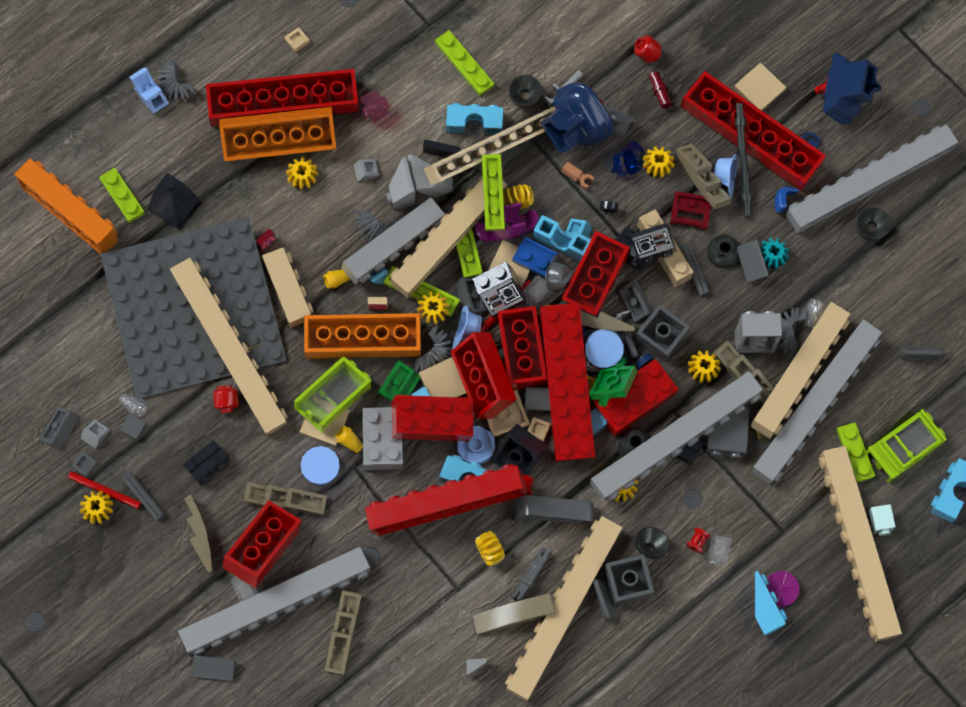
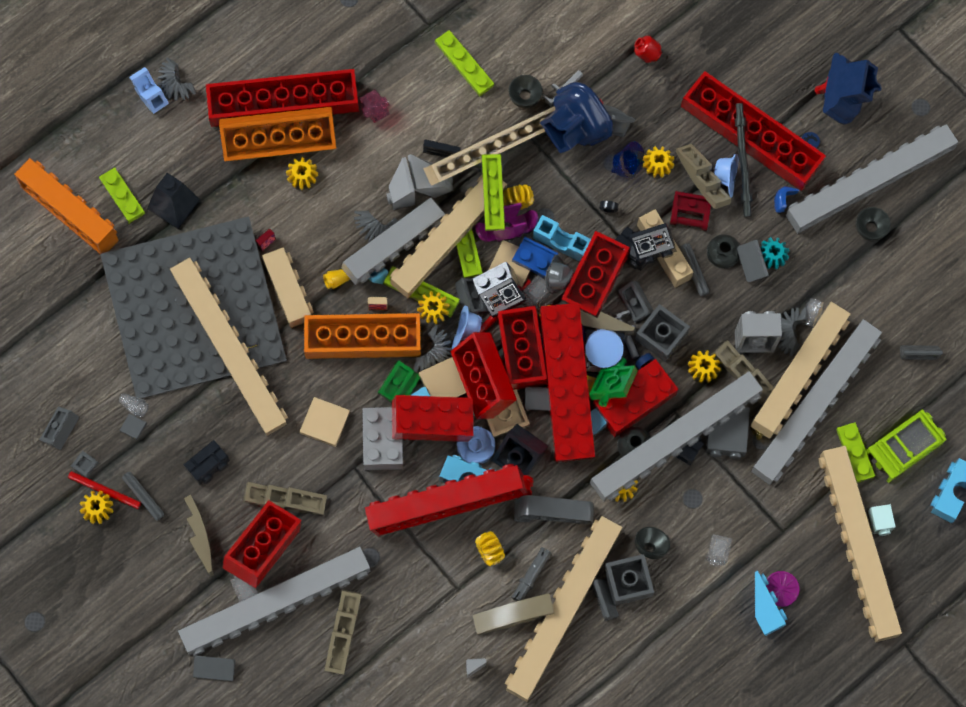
light grey slope [81,419,110,449] -> none
red head [213,385,239,413] -> none
tan tile [284,27,310,53] -> none
door [294,356,371,433] -> none
light blue tile [301,446,340,486] -> none
yellow cone [335,426,363,453] -> none
light grey slope [354,159,380,181] -> none
medium azure arch [446,103,503,135] -> none
tan tile [527,417,551,442] -> none
nougat bar [561,161,594,190] -> none
medium azure slope [566,218,592,237] -> none
dark red pin [648,71,672,109] -> none
red bush [686,528,711,553] -> none
tan tile [734,63,786,111] -> none

